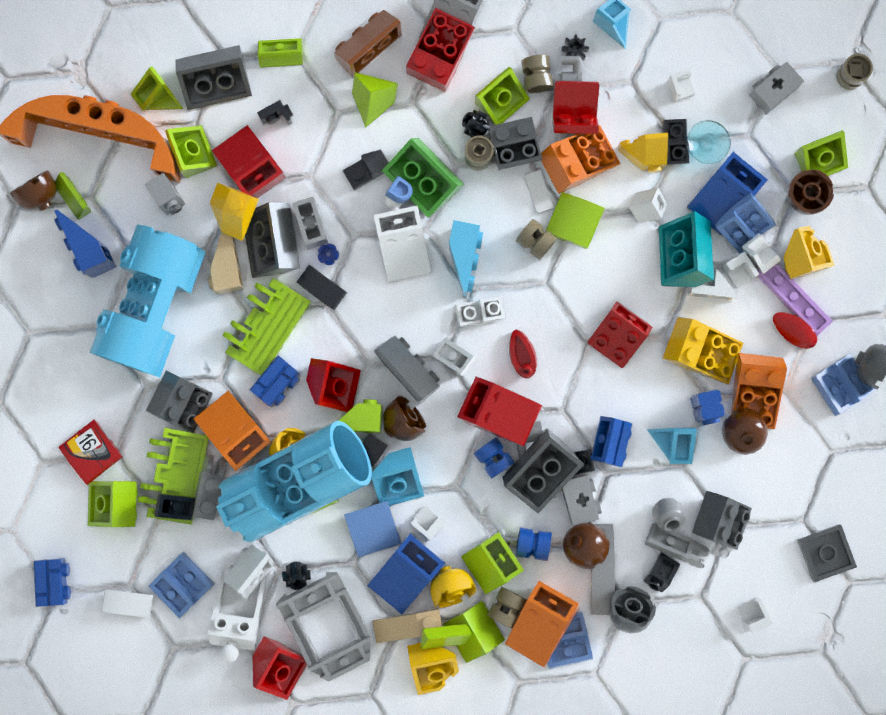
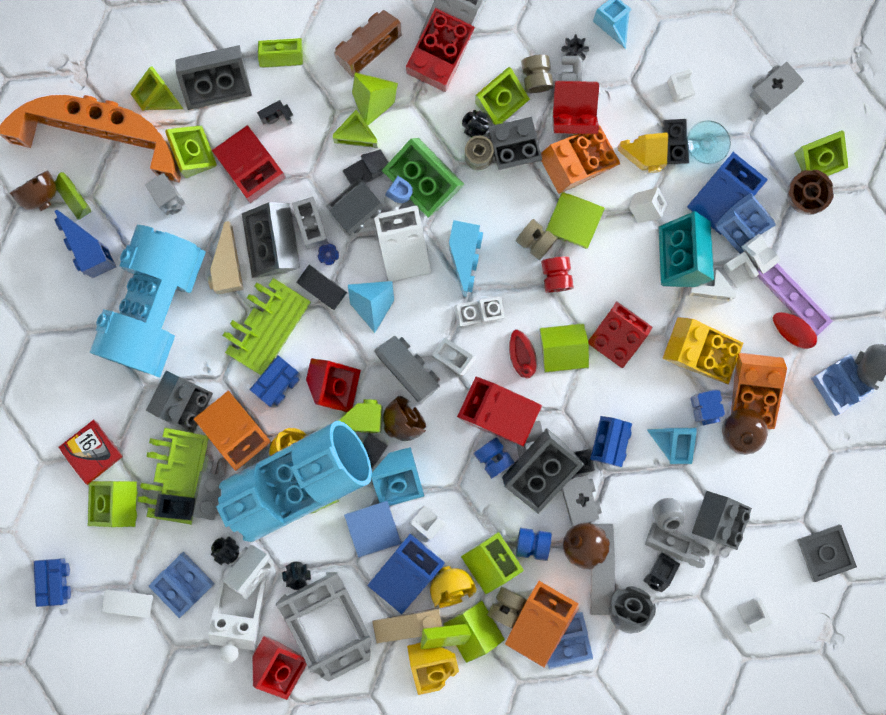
yellow slope [210,182,259,241] -> none
white sticker [524,170,554,213] -> none
yellow slope [783,226,835,279] -> none
dark tan wheel [836,53,873,90] -> none
none -> black gear [211,536,239,566]
none -> dark grey slope [326,177,384,235]
none -> lime slope [333,109,378,148]
none -> medium azure slope [348,281,394,333]
none -> lime slope [540,324,589,373]
none -> red wheel [541,256,574,293]

